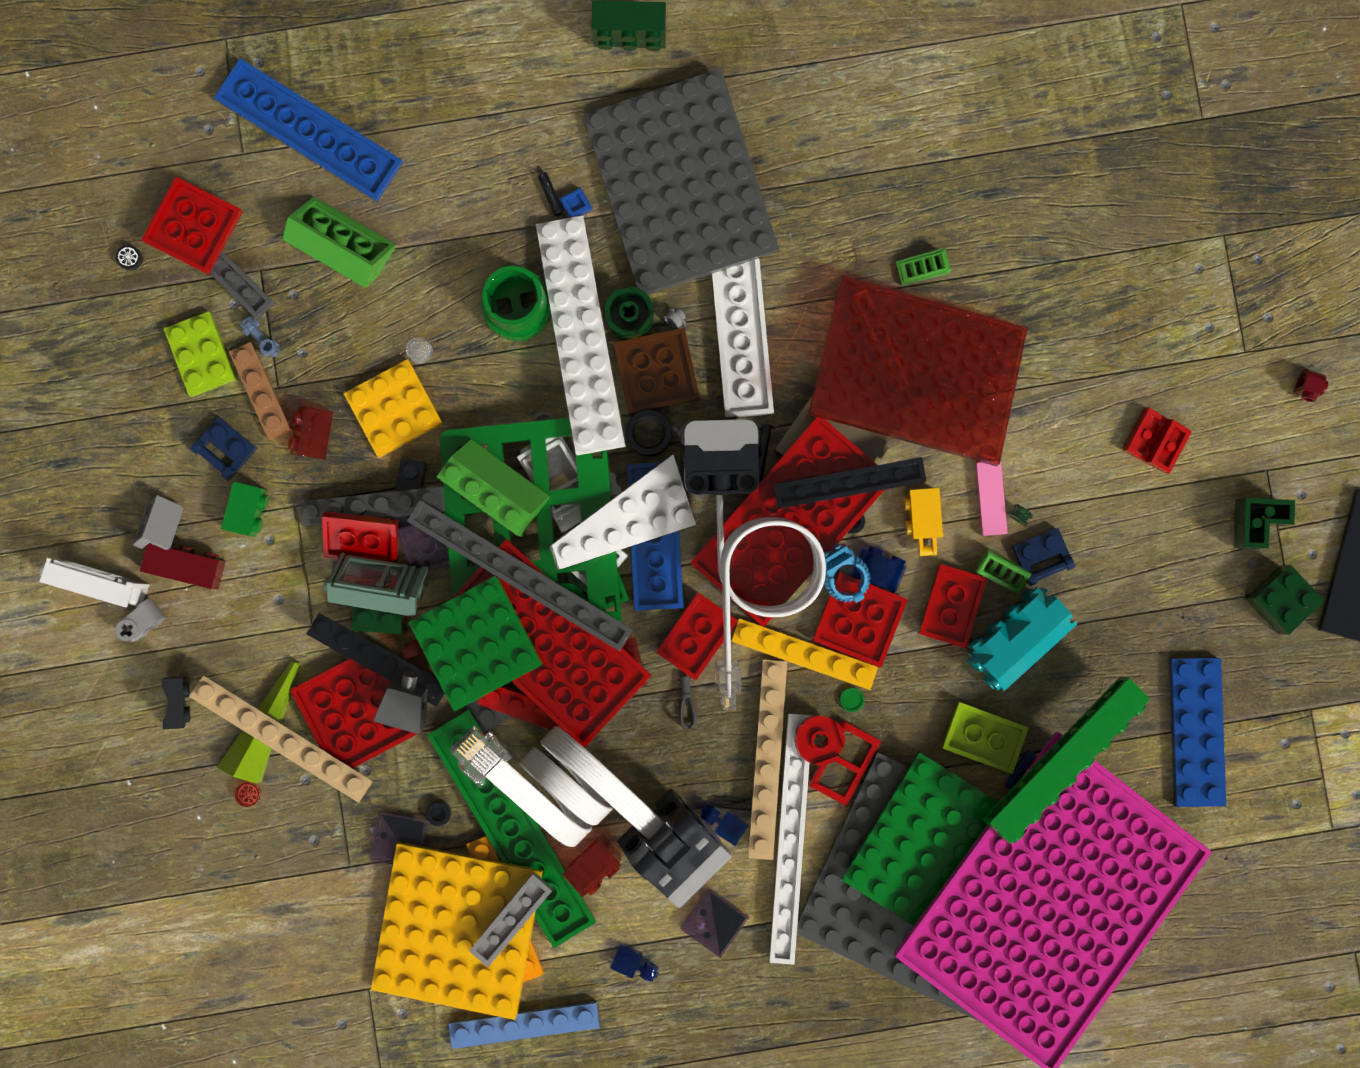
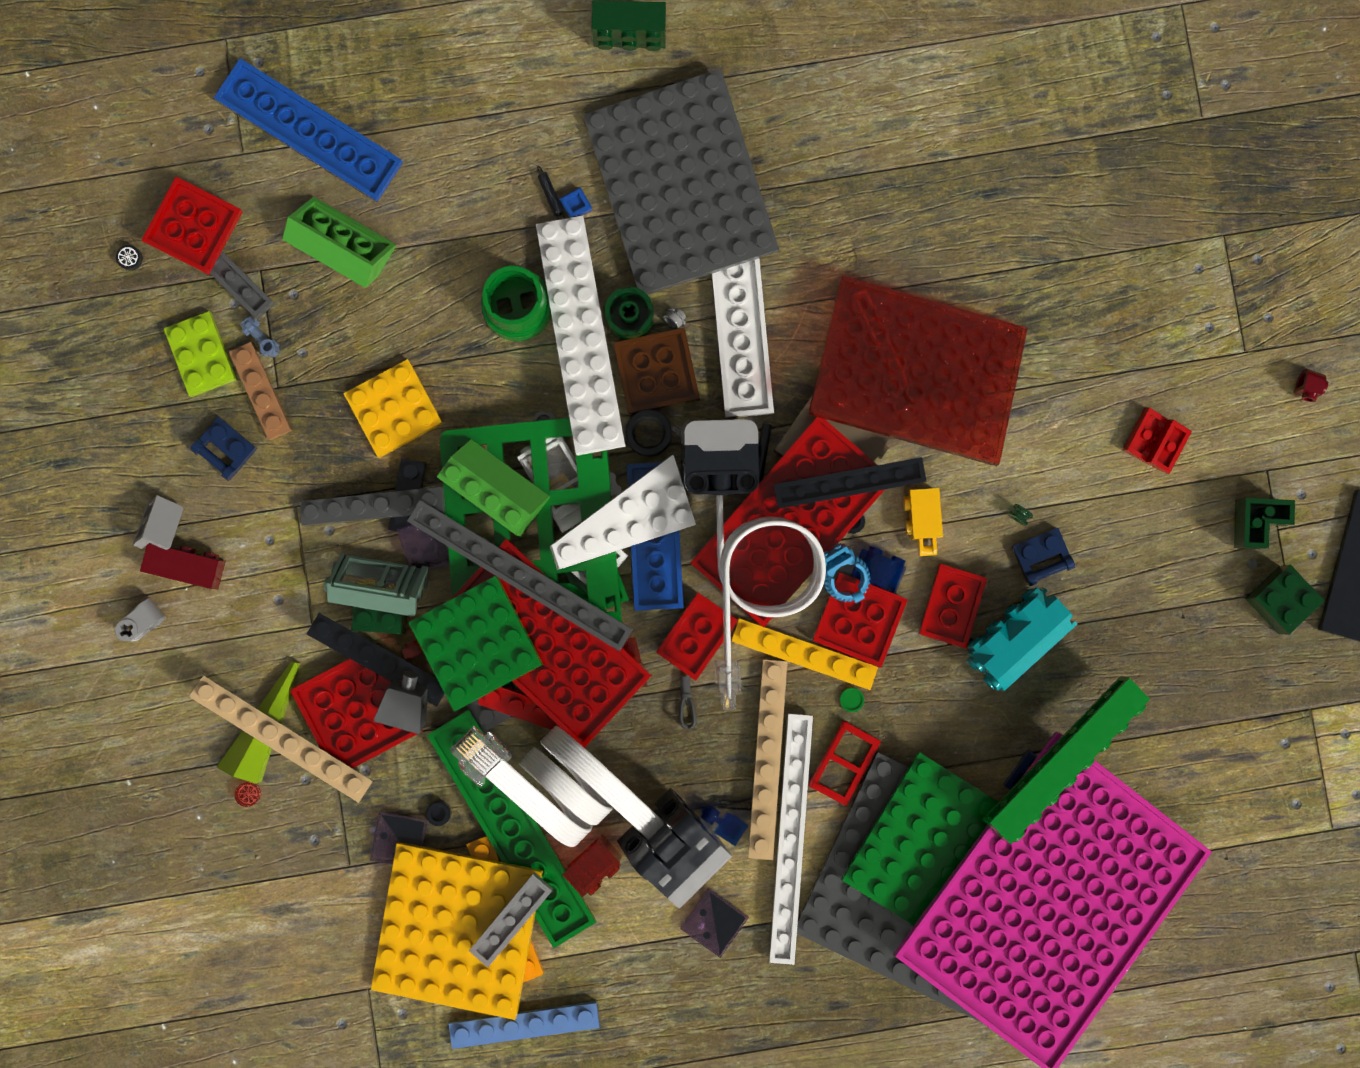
white door [39,558,150,607] -> none
black brick [162,677,190,729] -> none
green brick [221,482,269,537] -> none
clear red bracket [288,406,333,460] -> none
red plate [322,511,398,563] -> none
clear wheel [405,337,433,364] -> none
clear blue plate [610,944,659,982] -> none
red plate [794,715,845,766] -> none
bright green slope [895,248,951,286] -> none
lime plate [941,702,1029,774] -> none
bright pink tile [975,461,1008,536] -> none
bright green slope [975,547,1032,594] -> none
blue plate [1169,658,1226,807] -> none

